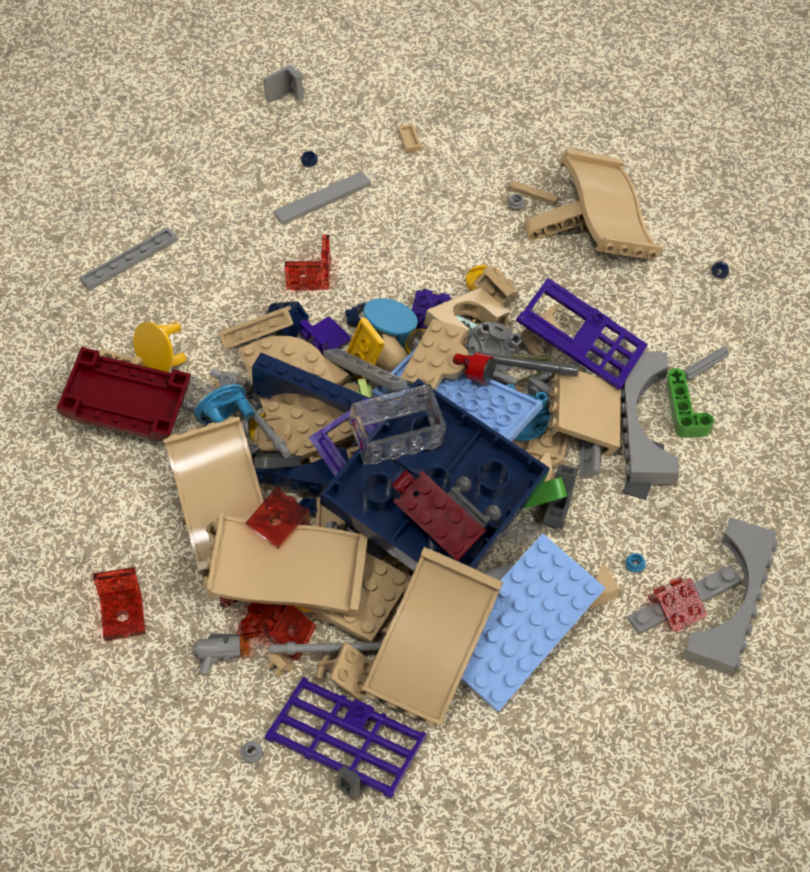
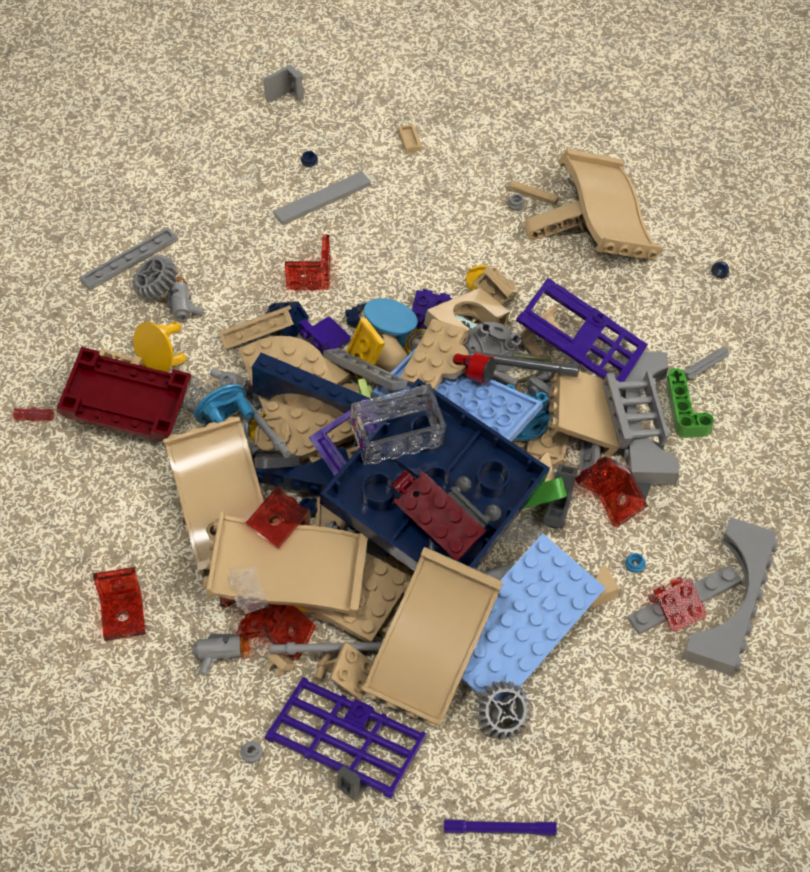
none -> clear red pin [13,407,54,422]
none -> light grey gear [132,254,178,301]
none -> light grey piece [167,277,204,321]
none -> clear bracket [228,565,269,614]
none -> dark purple piece [444,819,557,836]
none -> light grey gear [474,680,532,740]
none -> clear red bracket [575,456,648,527]
none -> light grey fence [602,371,670,449]

